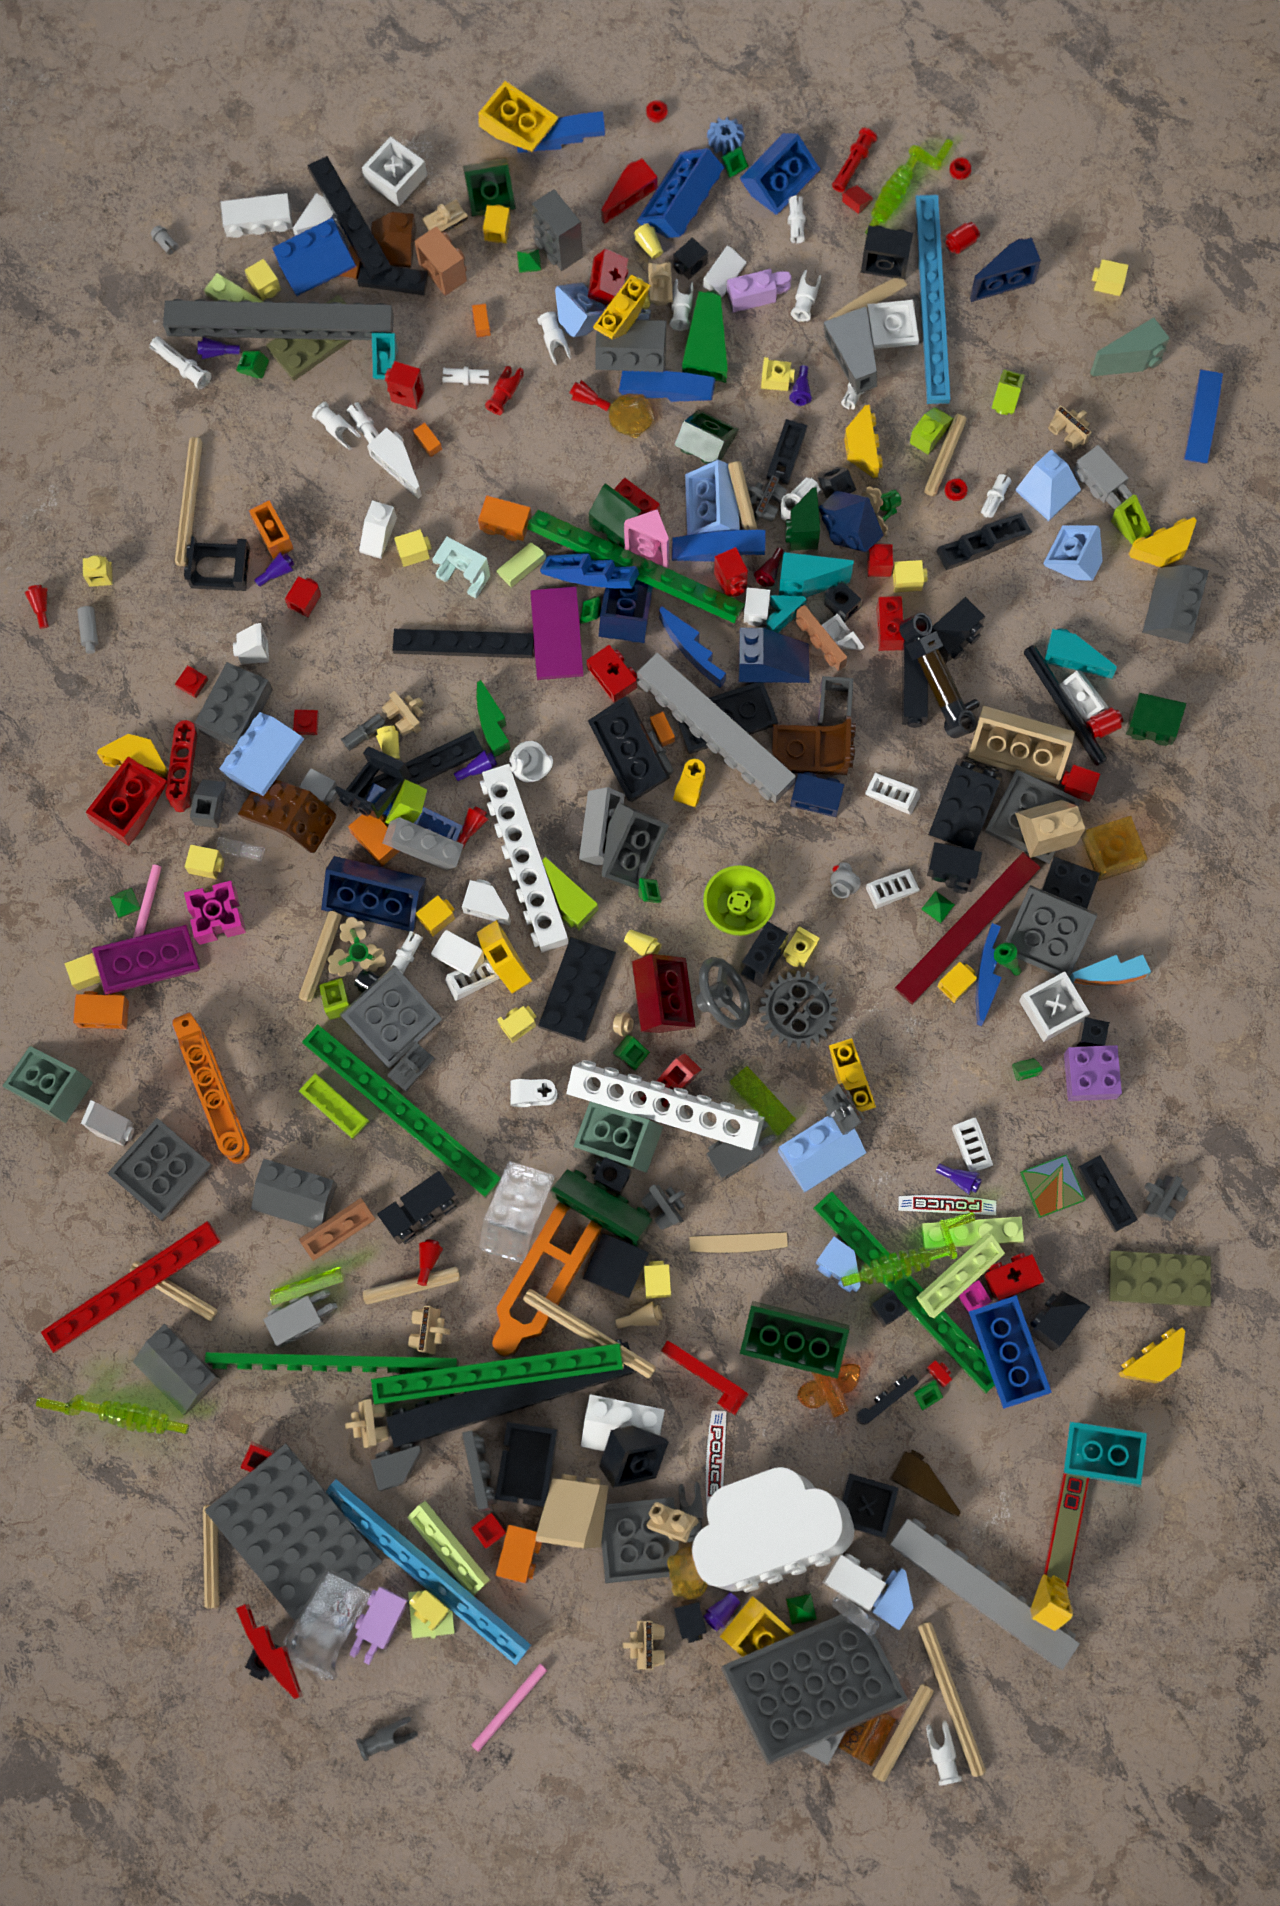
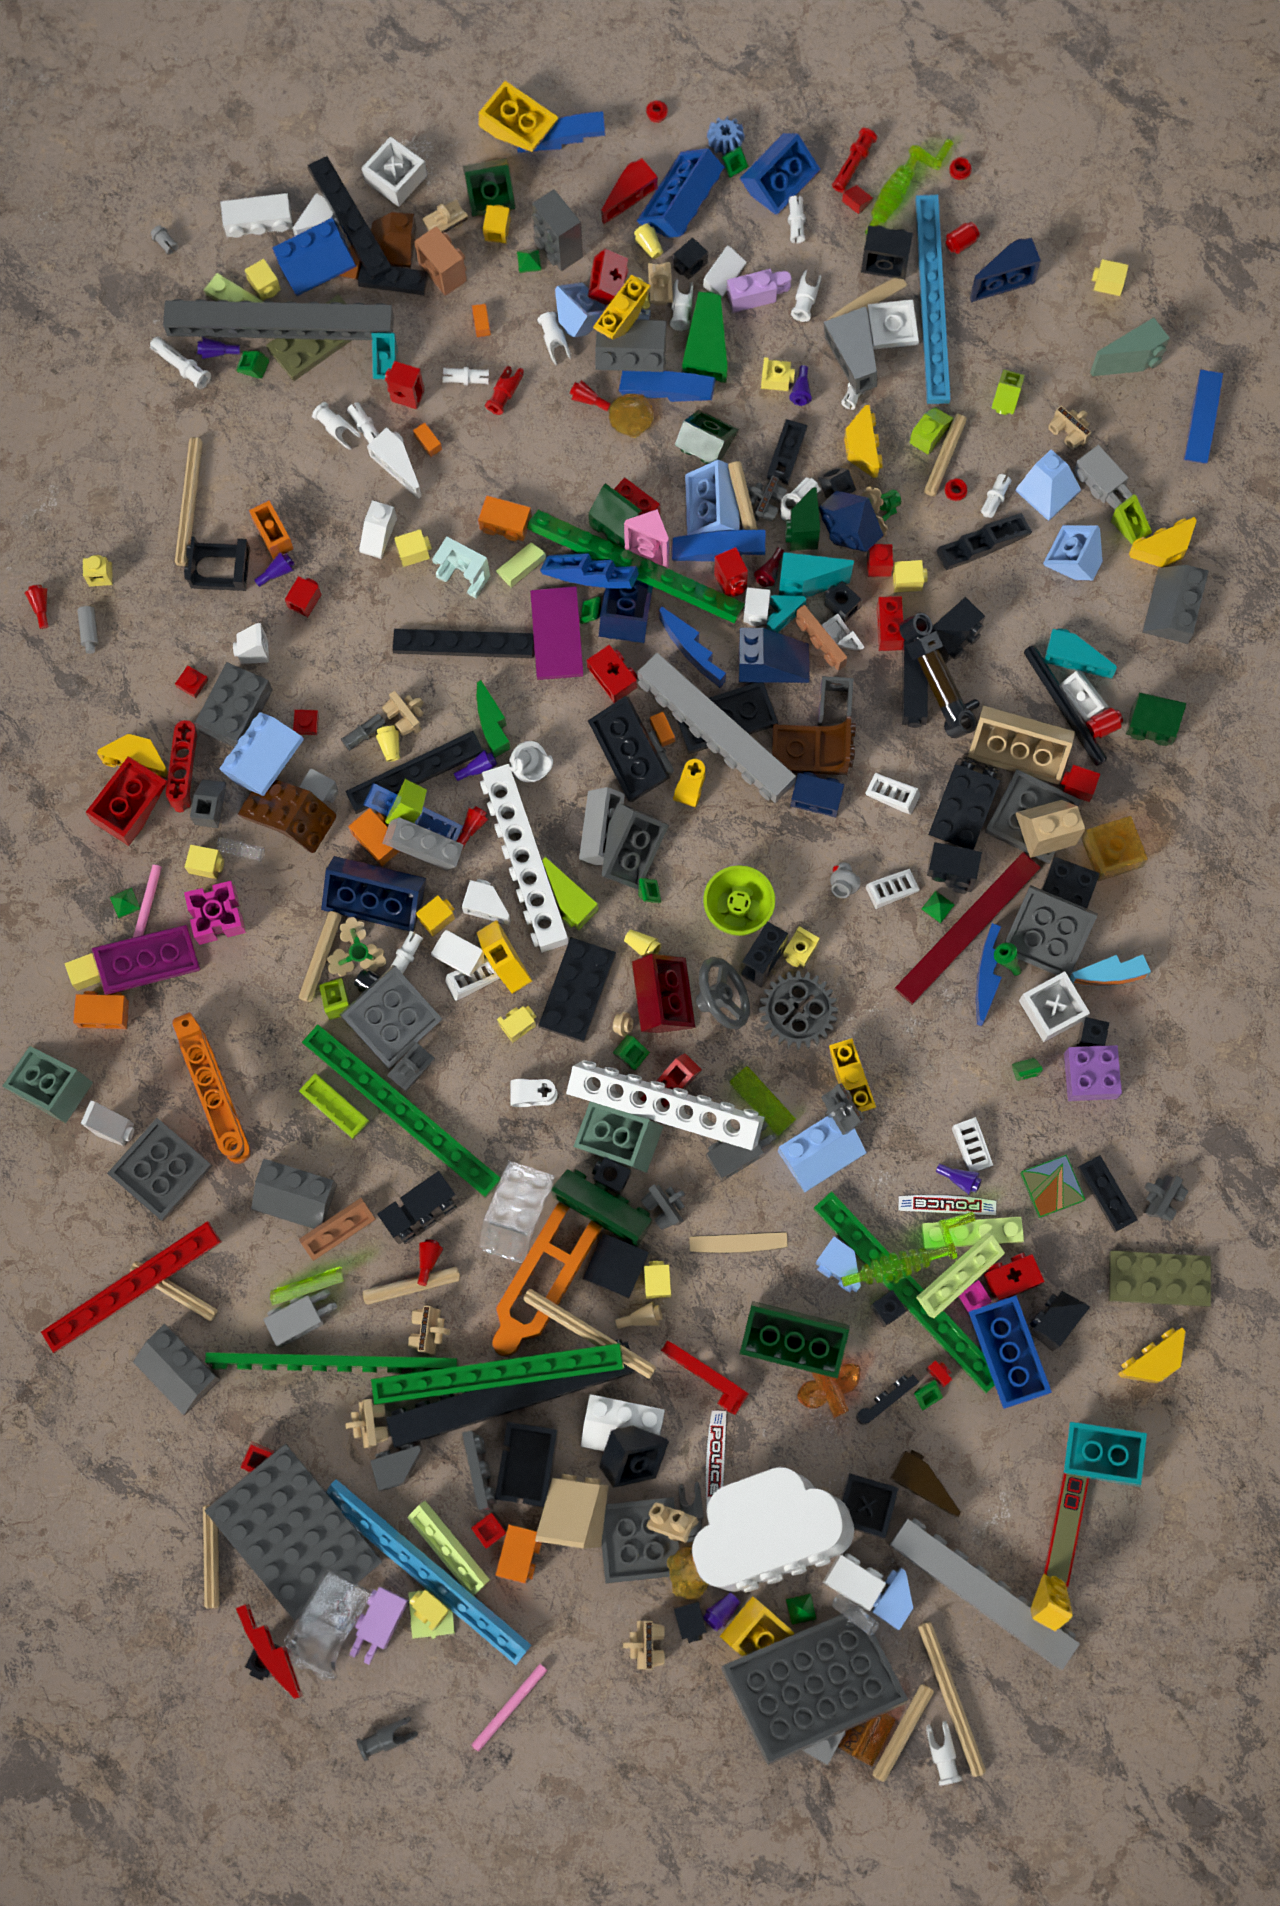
clear neon green piece [36,1394,189,1435] -> none
black panel [335,746,412,819] -> none
yellow brick [937,962,977,1004] -> none

